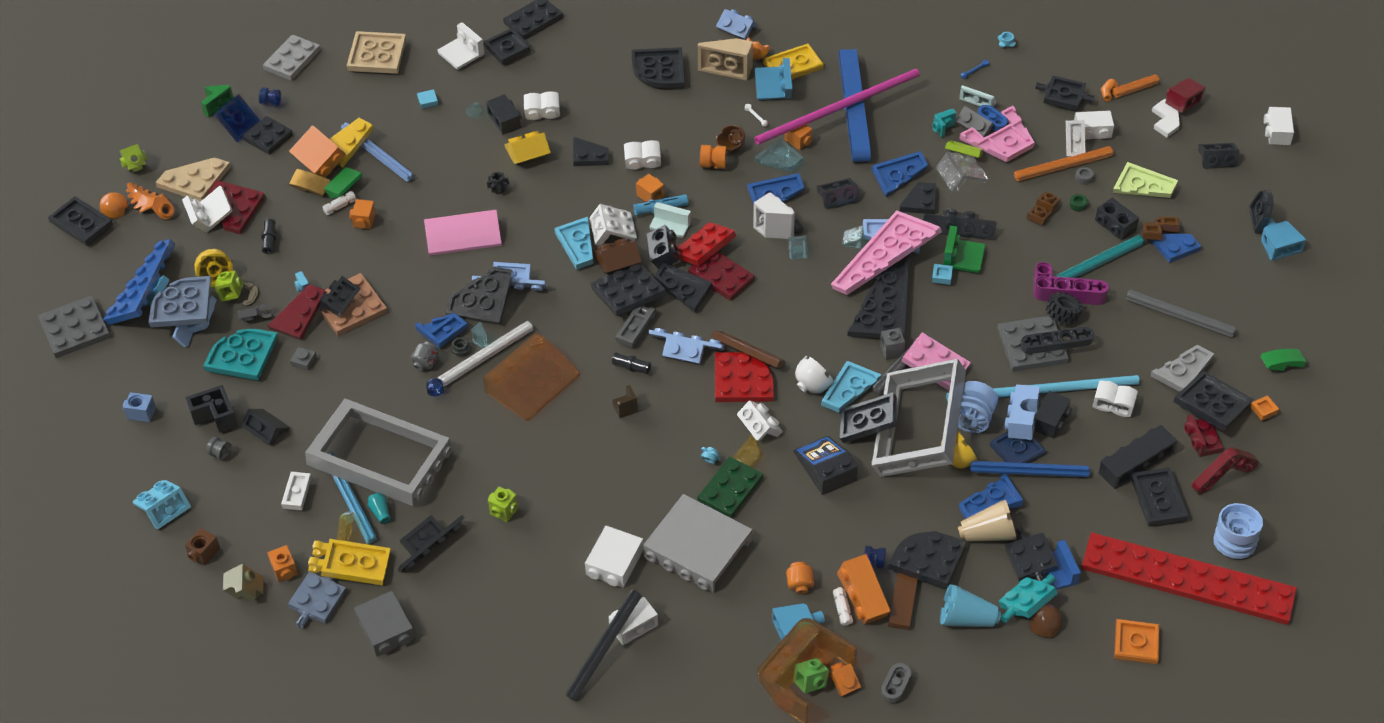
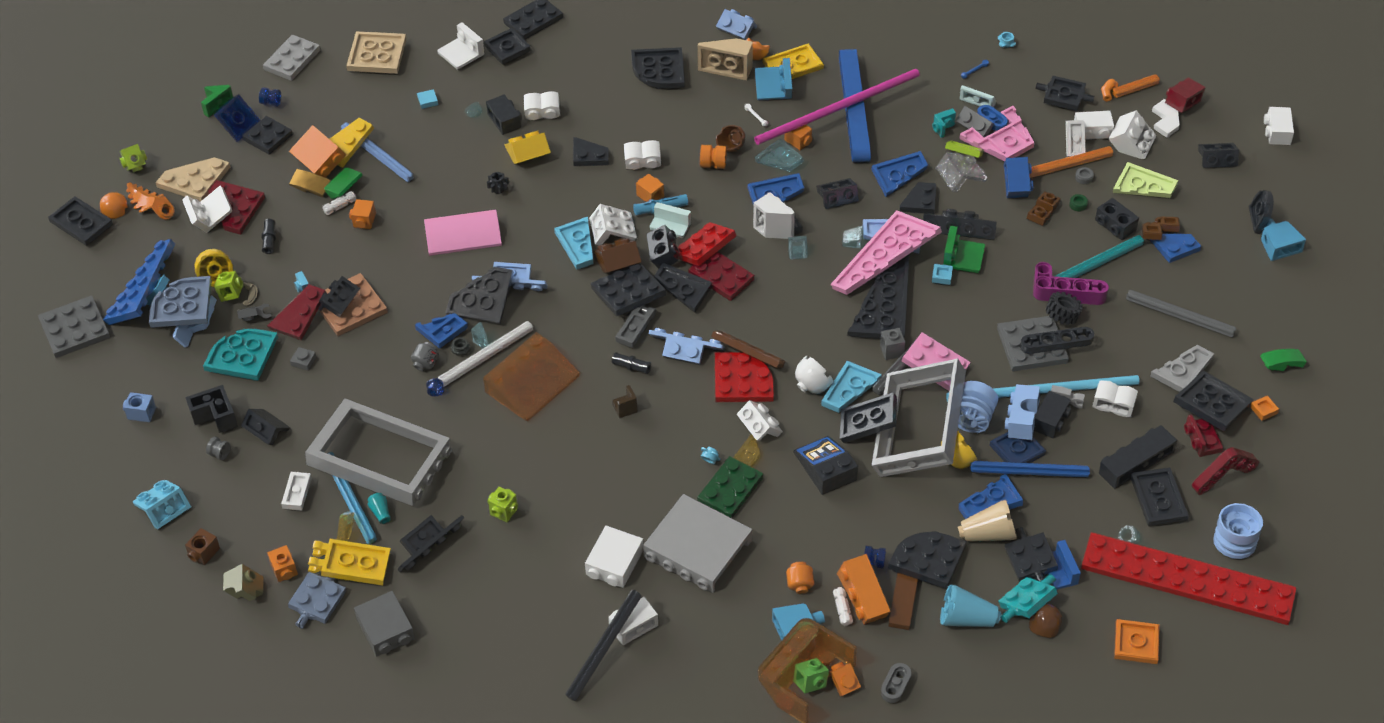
none -> blue brick [1004,157,1033,198]
none -> light grey plate [1051,385,1085,408]
none -> white slope [1109,110,1156,159]
none -> clear light blue piece [1118,525,1140,544]

